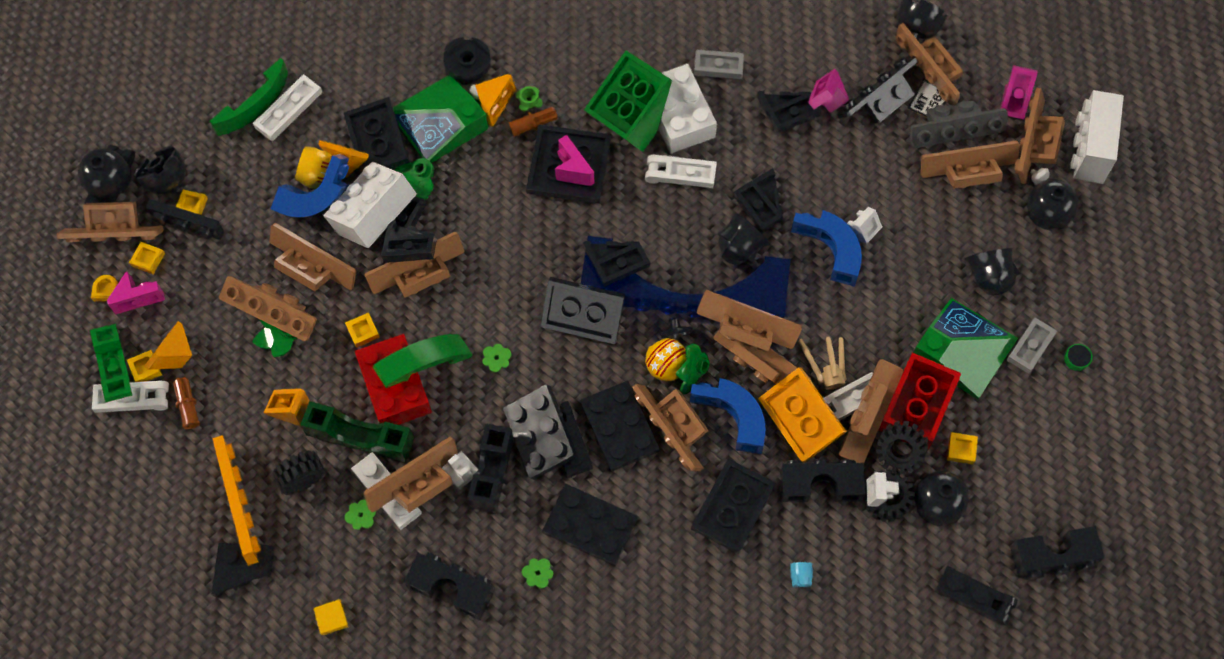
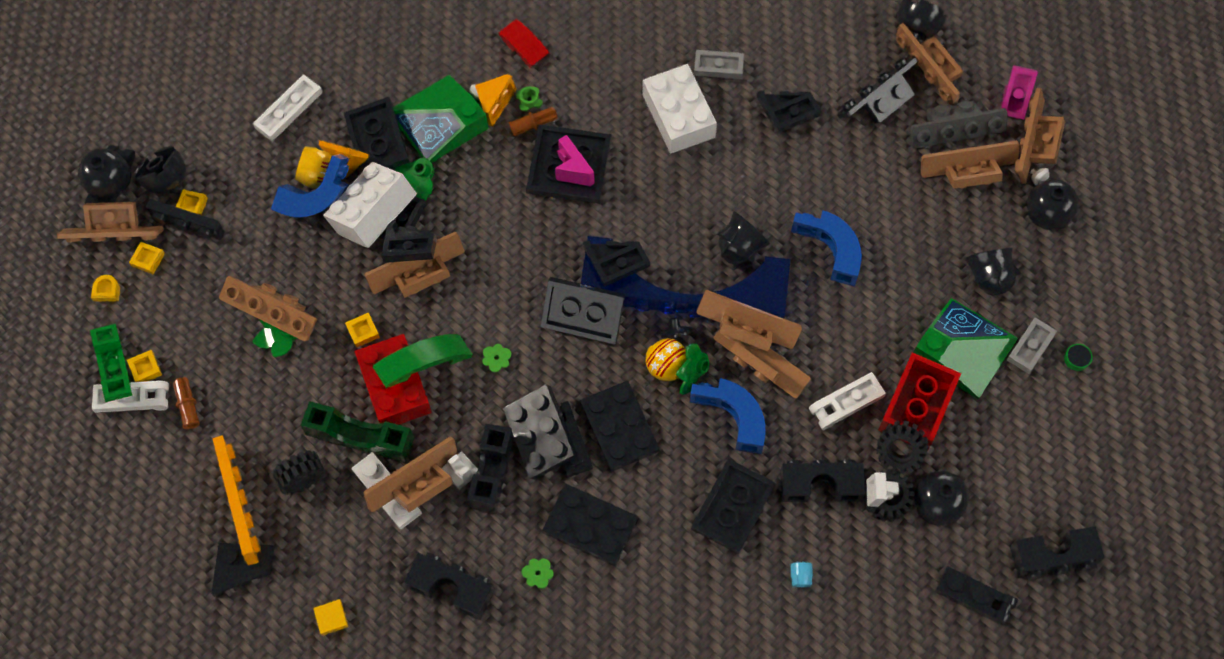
dark pink slope [107,272,165,315] -> none
light orange slope [144,321,192,370] -> none
green slope [210,58,289,136] -> none
light orange slope [264,388,310,427] -> none
medium nougat bracket [269,223,357,291] -> none
bright green plant [345,500,376,530] -> none
black plate [443,37,491,85] -> none
green slope [584,50,672,152] -> none
medium nougat bracket [632,384,709,471] -> none
white plate [645,155,717,188] -> none
black wing [733,168,783,233] -> none
light orange plate [758,367,847,463] -> none
tan plant [798,337,847,390] -> none
dark pink slope [808,69,849,112] -> none
medium nougat bracket [838,359,904,464] -> none
white tile [847,207,882,244] -> none
sticker [907,79,946,117] -> none
yellow plate [947,432,978,465] -> none
white brick [1071,90,1124,184] -> none
none -> red slope [498,19,549,68]

